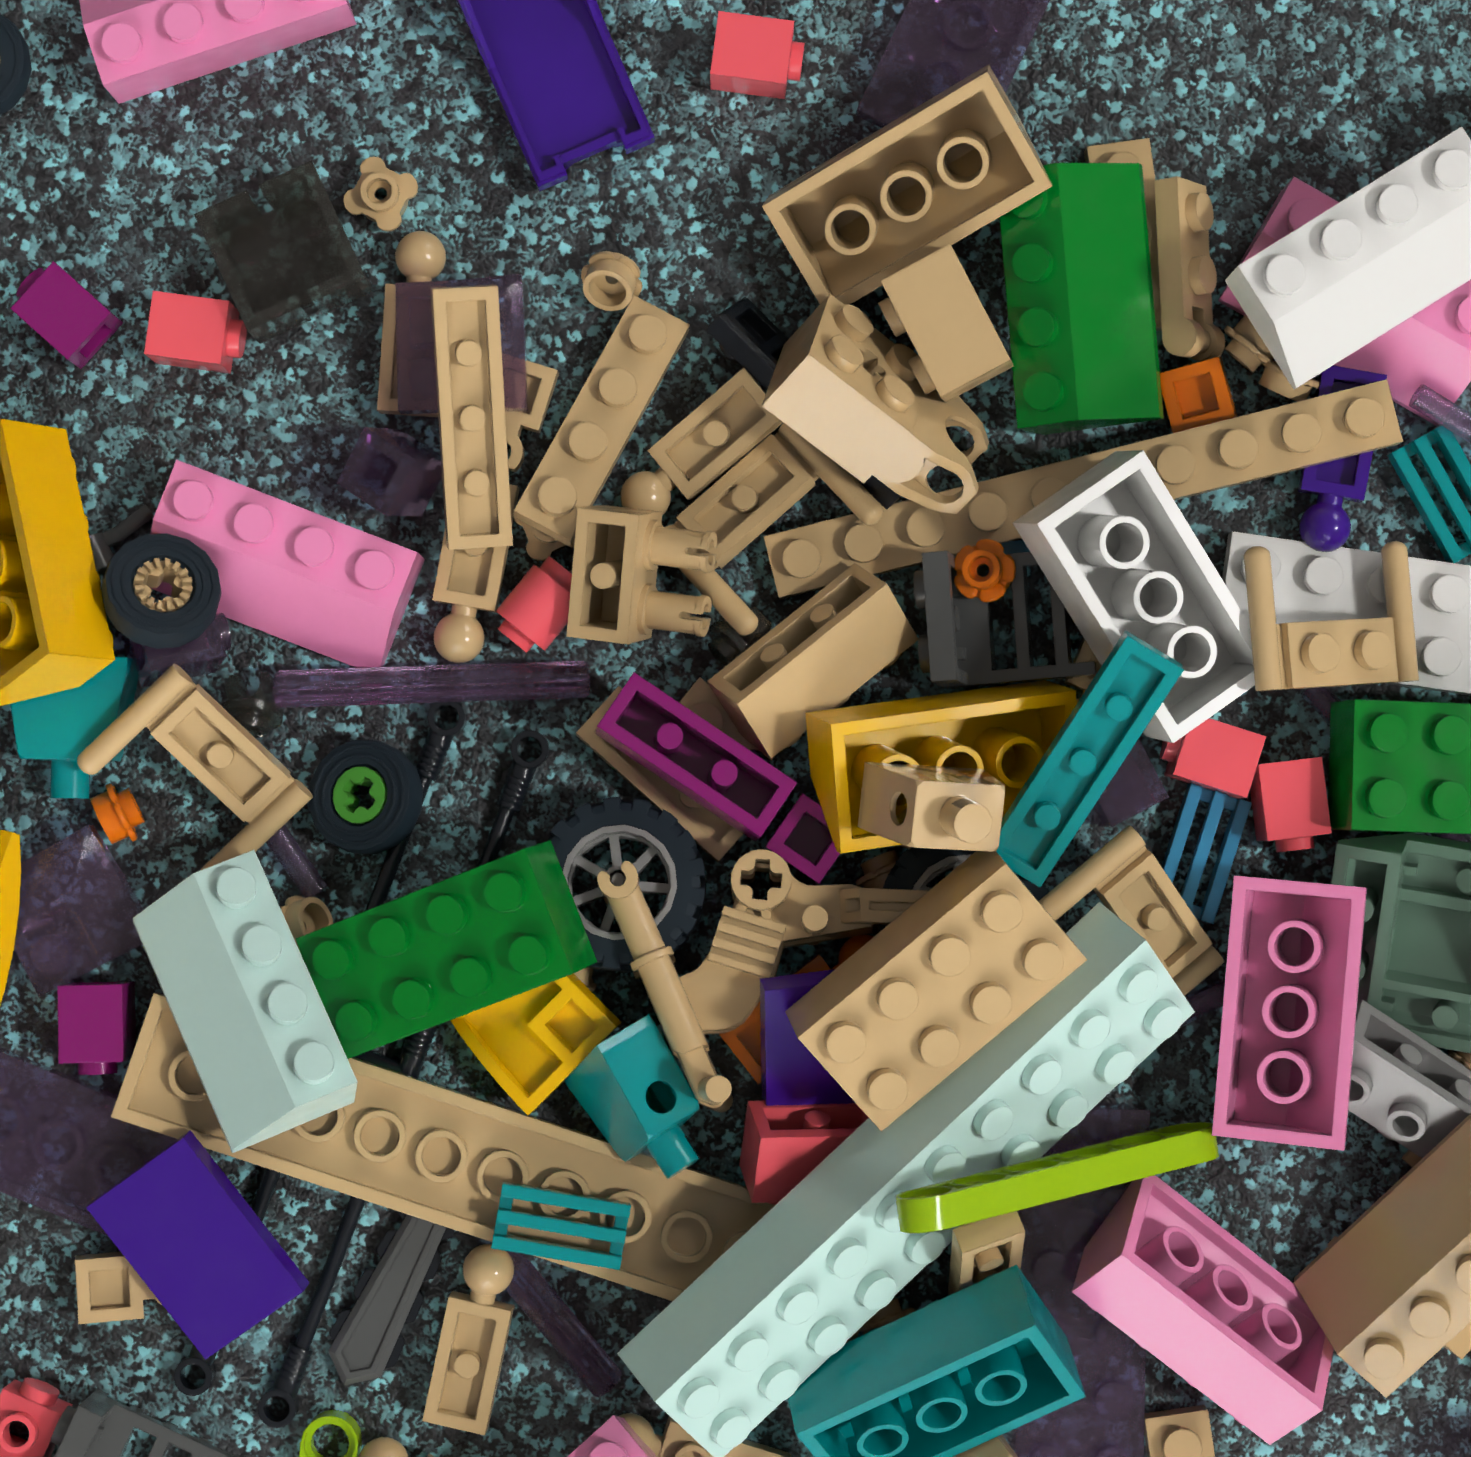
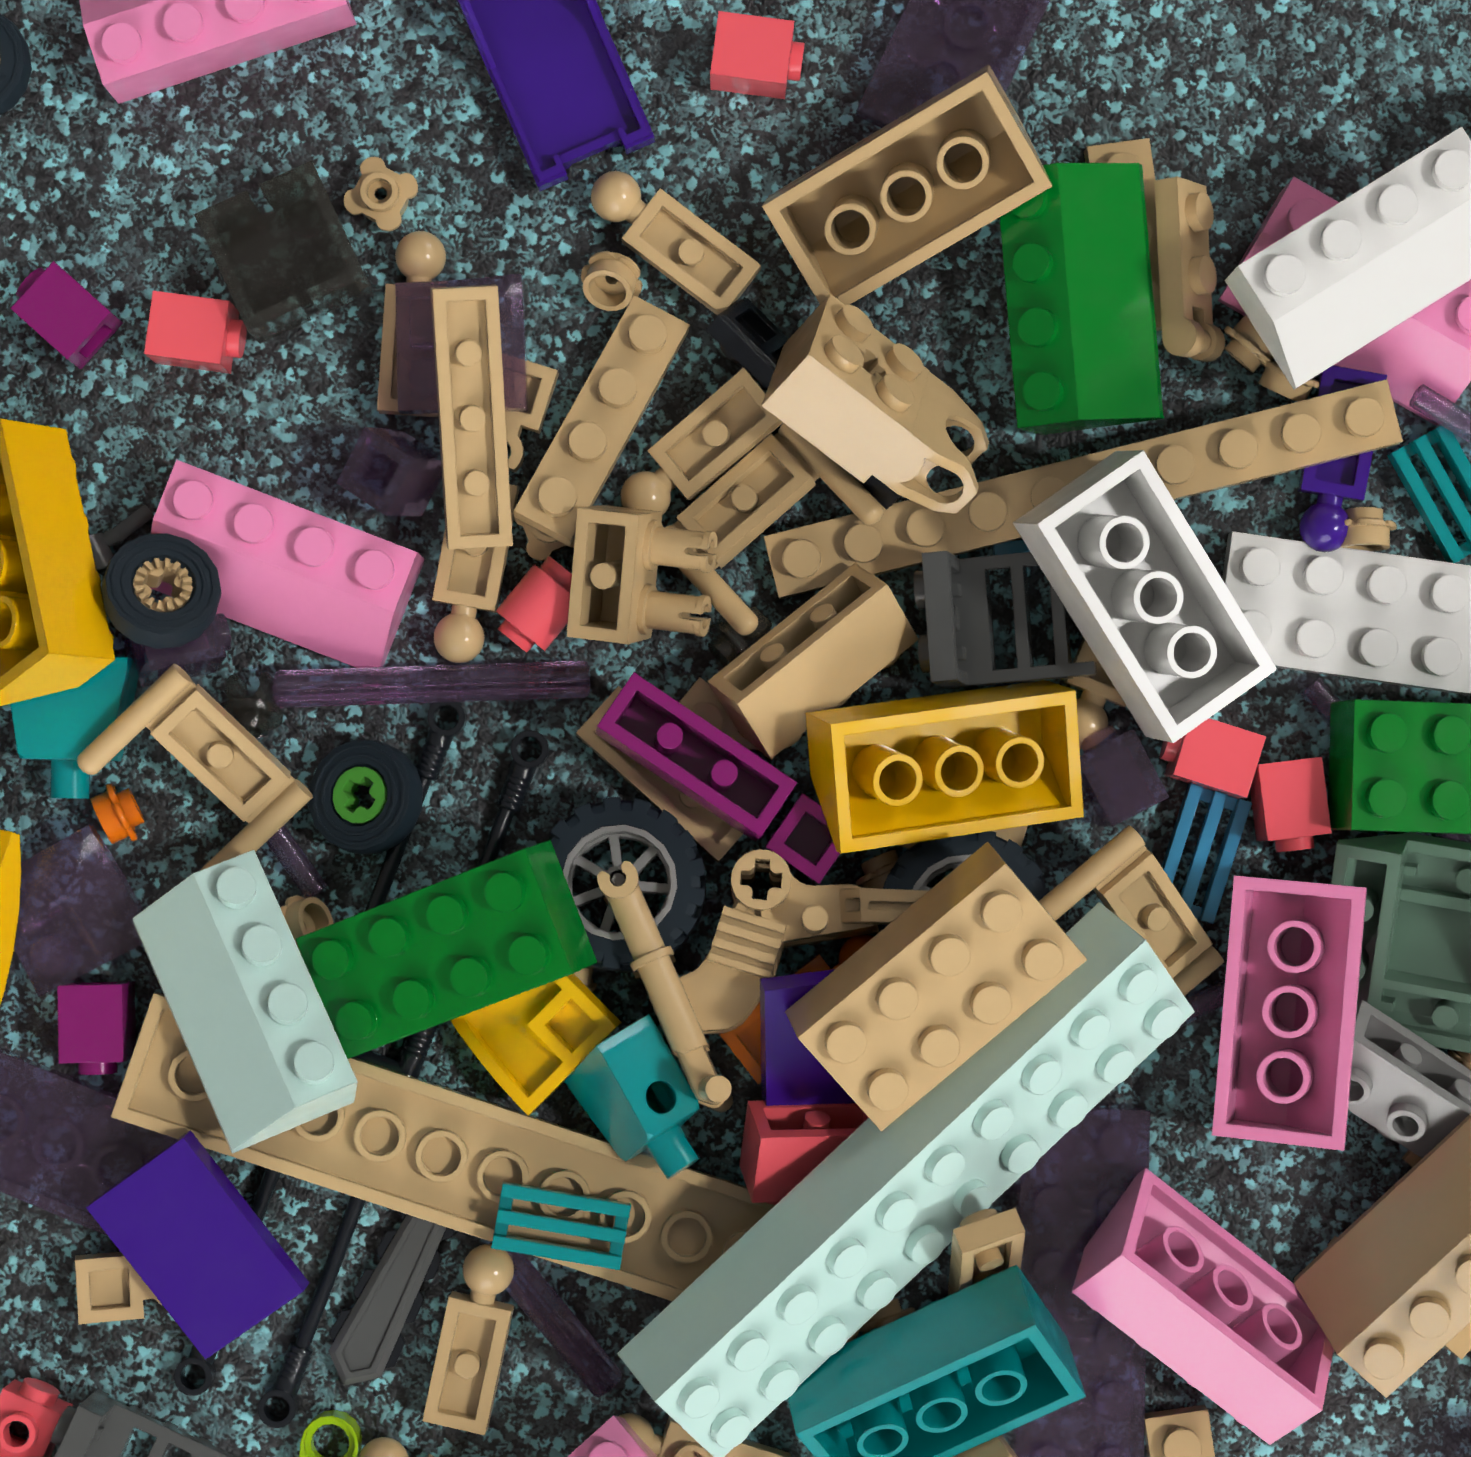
tan torso [858,762,1005,852] -> none
tan brick [878,244,1014,403] -> none
lime beam [895,1122,1219,1233] -> none
orange plate [954,539,1016,603] -> none
teal plate [996,630,1184,887] -> none
orange plate [1160,356,1237,433] -> none
tan plate [1244,541,1419,691] -> none
none -> tan plate [591,171,761,315]
none -> tan plate [1341,507,1397,551]

